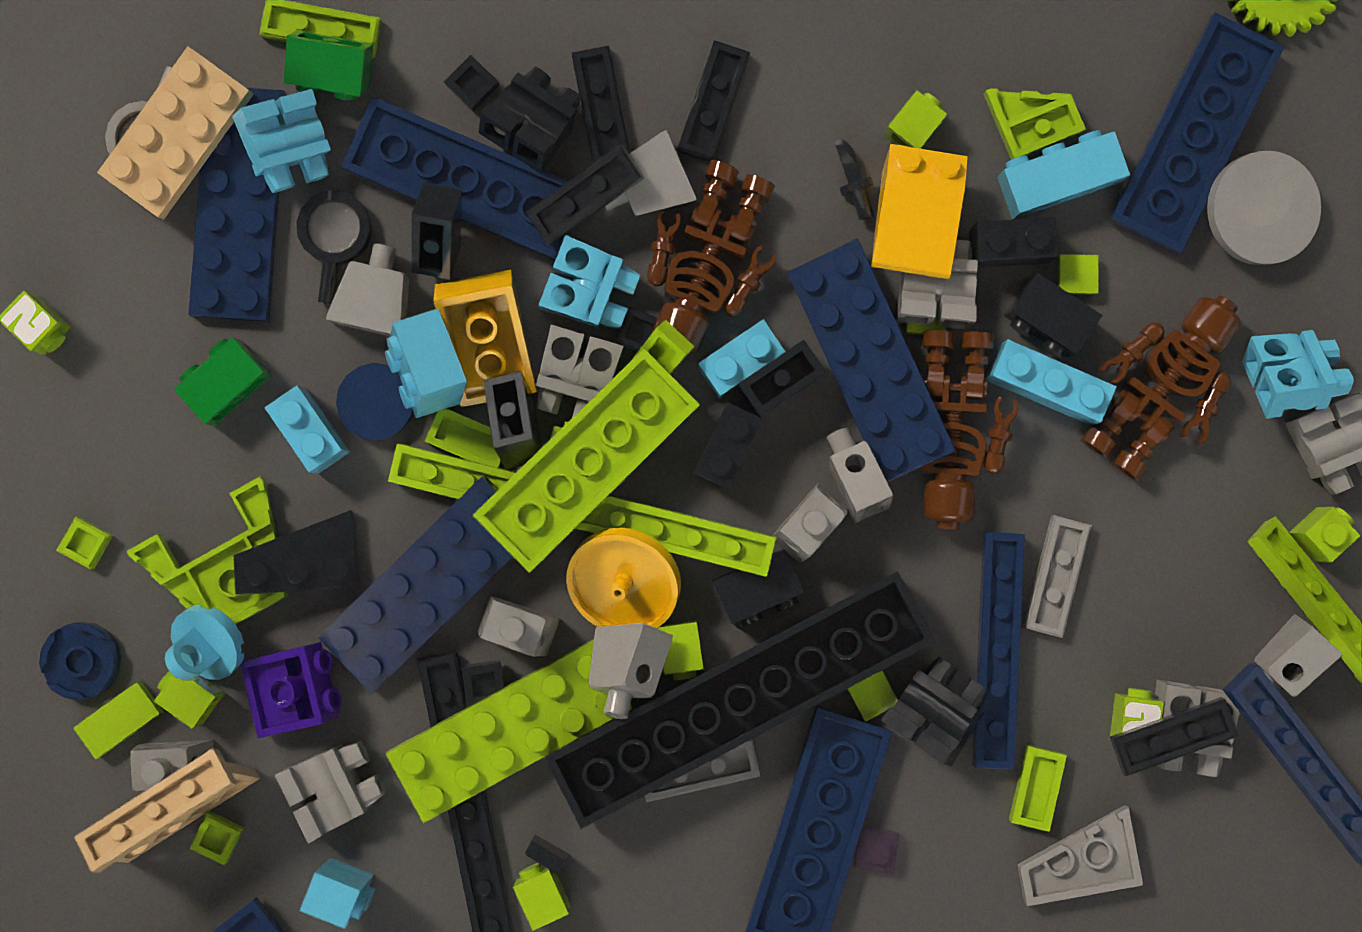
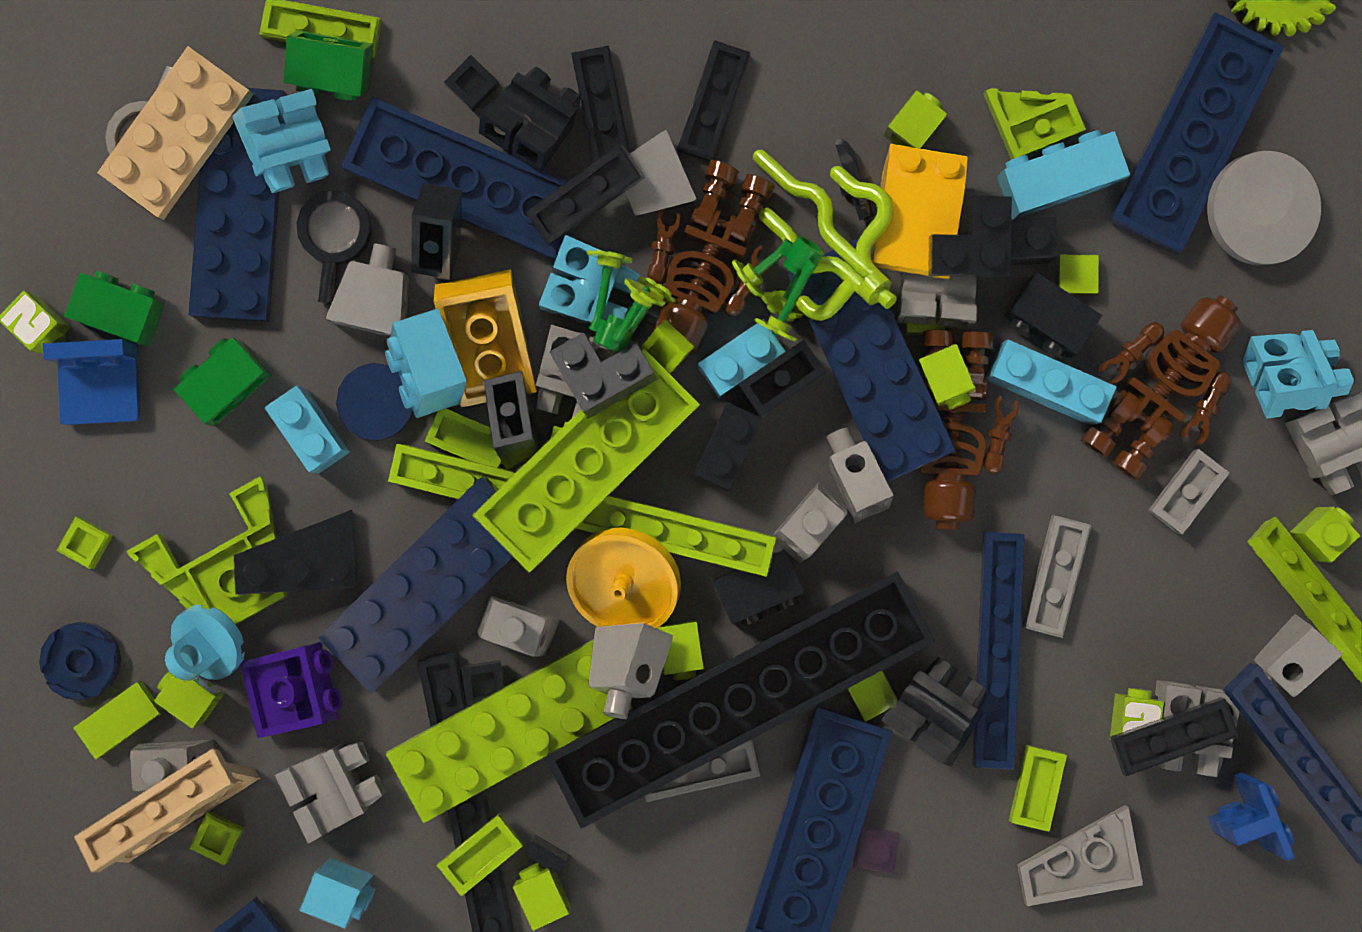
none -> blue bracket [43,339,140,425]
none -> green brick [64,270,165,347]
none -> lime tile [436,813,524,896]
none -> black plate [550,332,657,419]
none -> plant [587,250,677,353]
none -> plant [732,235,824,342]
none -> lime plant [753,150,897,321]
none -> lime brick [919,344,976,410]
none -> black plate [928,195,1012,278]
none -> light grey plate [1148,449,1230,535]
none -> blue bracket [1208,772,1294,861]

